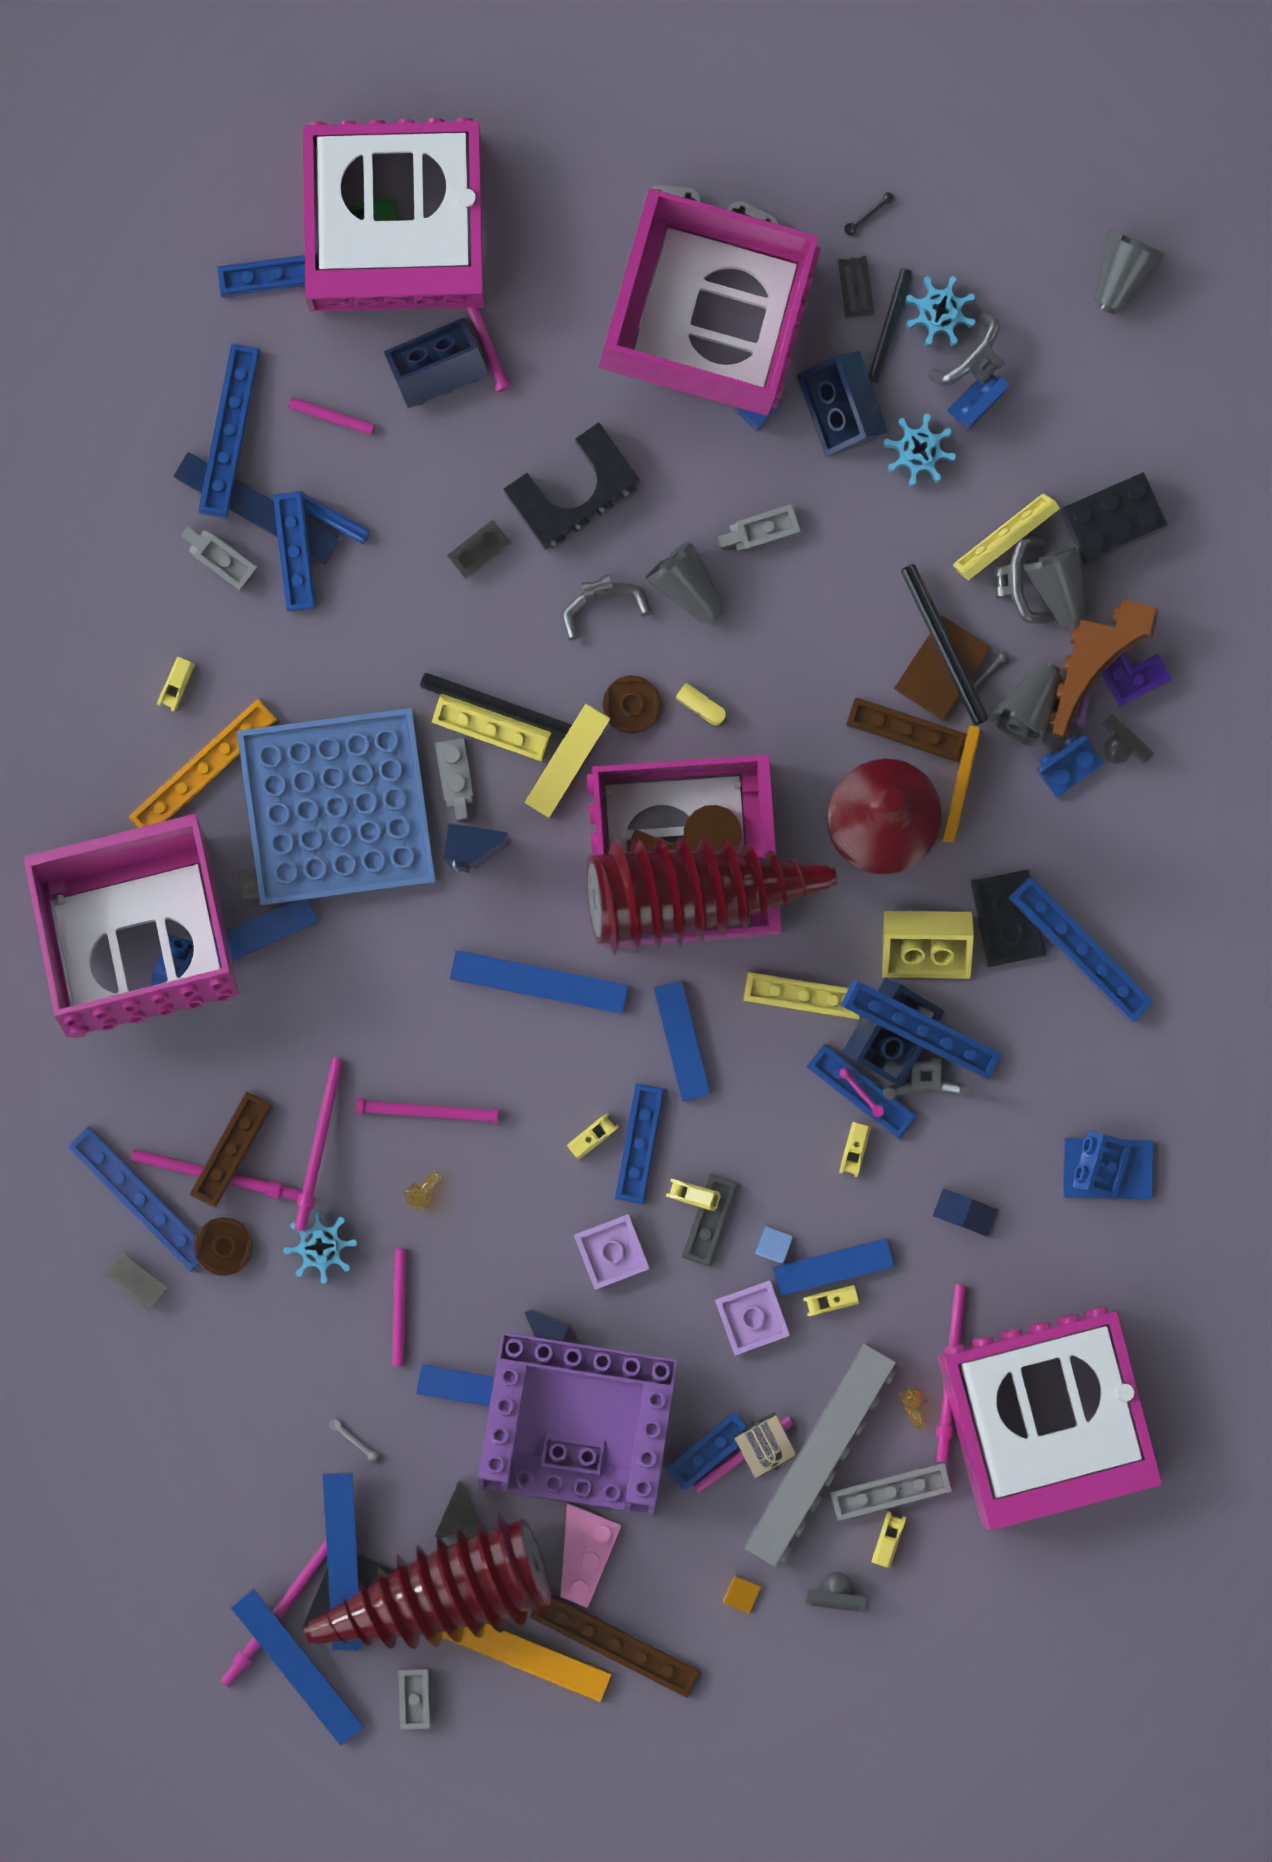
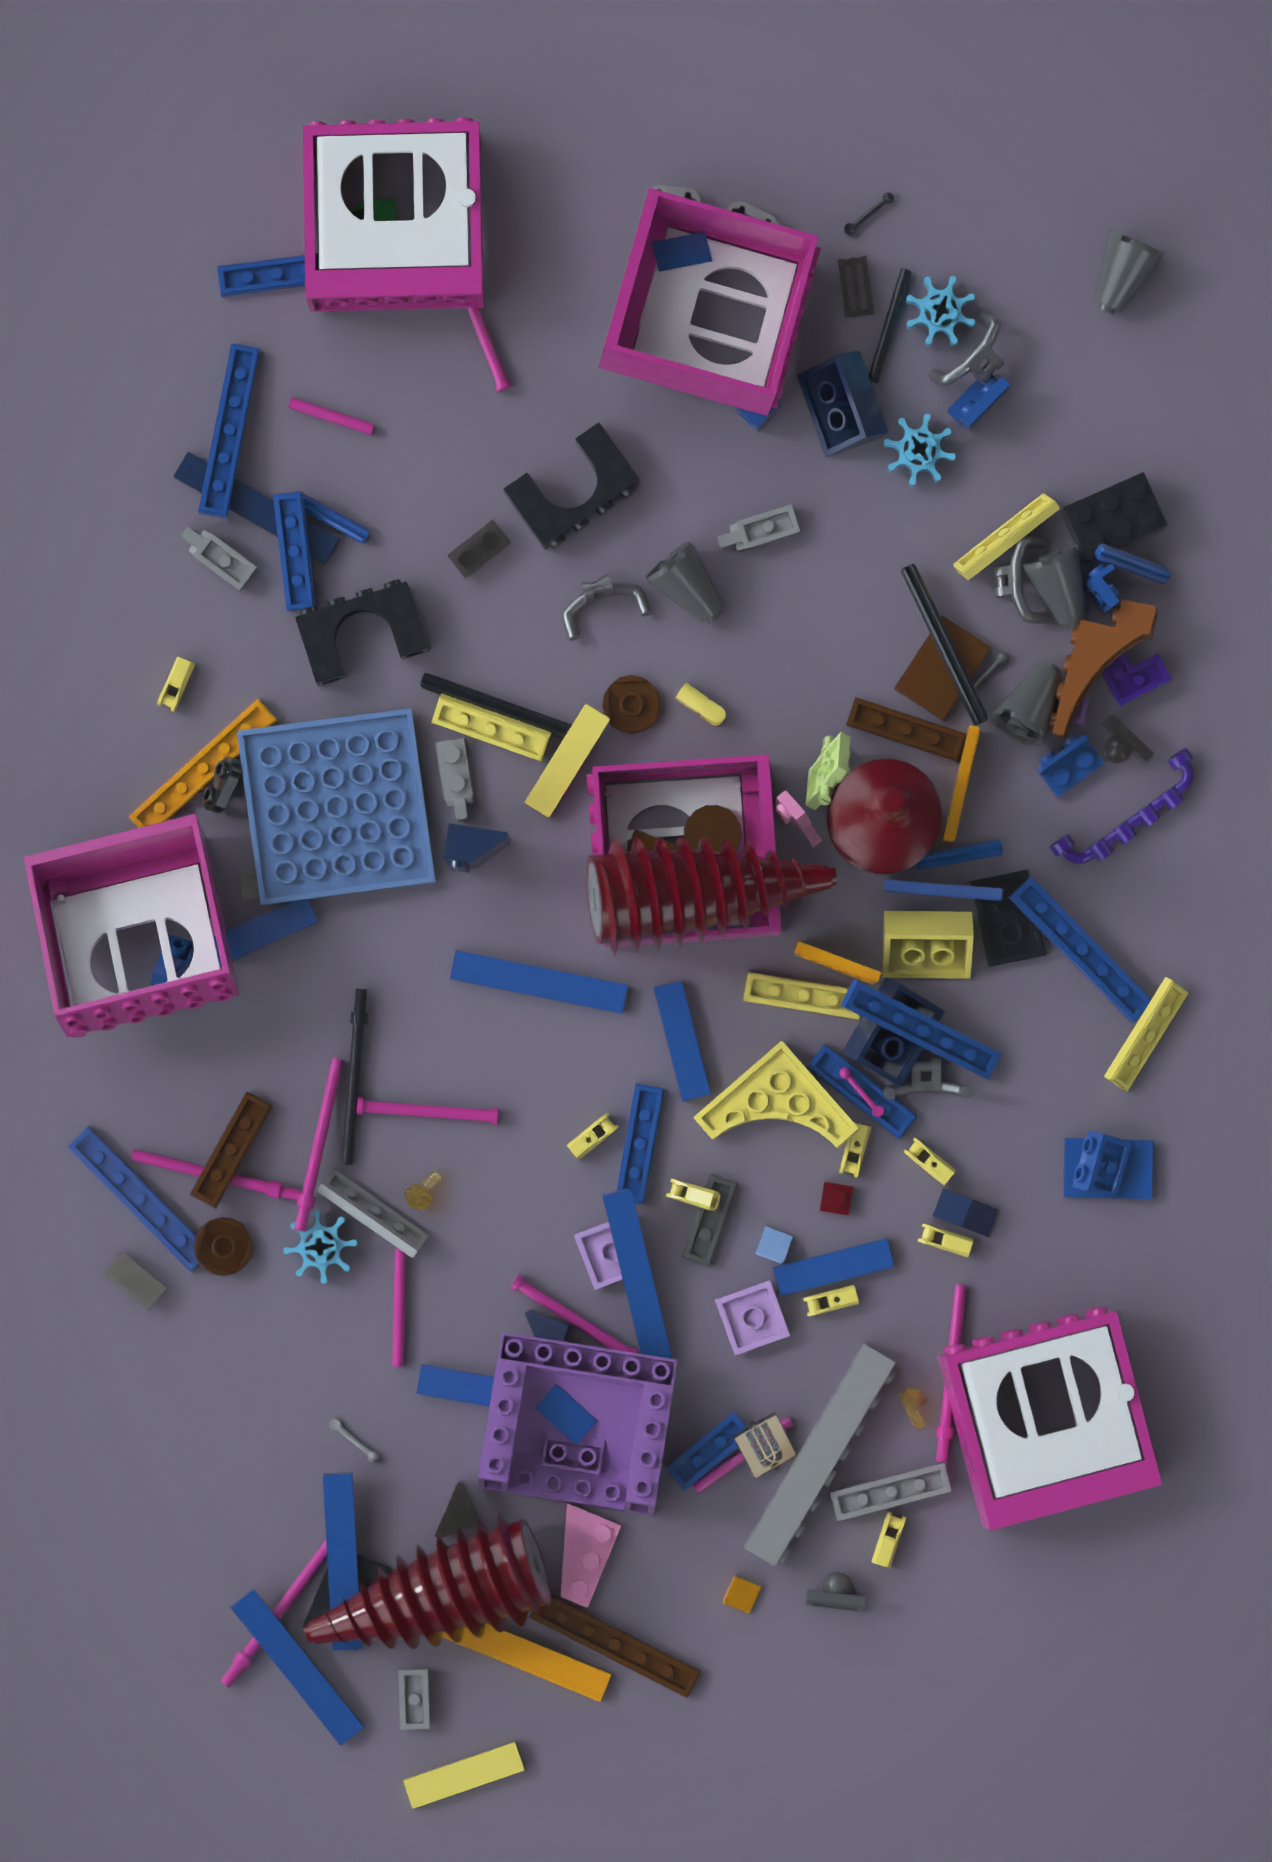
dark blue slope [383,318,489,409] -> none
none -> black plate [202,757,242,814]
none -> black arch [295,579,429,687]
none -> light grey plate [317,1168,429,1258]
none -> black bar [341,989,368,1165]
none -> light yellow tile [403,1741,525,1809]
none -> dark pink bar [510,1274,639,1353]
none -> blue sticker [535,1384,597,1445]
none -> blue tile [602,1187,672,1358]
none -> blue sticker [651,232,712,272]
none -> light yellow plate [693,1041,860,1149]
none -> bright pink wing [774,790,822,848]
none -> light orange tile [793,941,882,985]
none -> yellowish green plate [806,732,852,811]
none -> dark red plate [819,1182,853,1216]
none -> blue tile [884,880,1004,901]
none -> light yellow bar [903,1137,956,1186]
none -> blue axle [917,840,1003,869]
none -> light yellow bar [917,1224,974,1258]
none -> dark purple bar [1049,748,1194,864]
none -> blue bracket [1084,563,1120,615]
none -> blue axle [1095,544,1171,584]
none -> light yellow tile [1104,977,1189,1092]

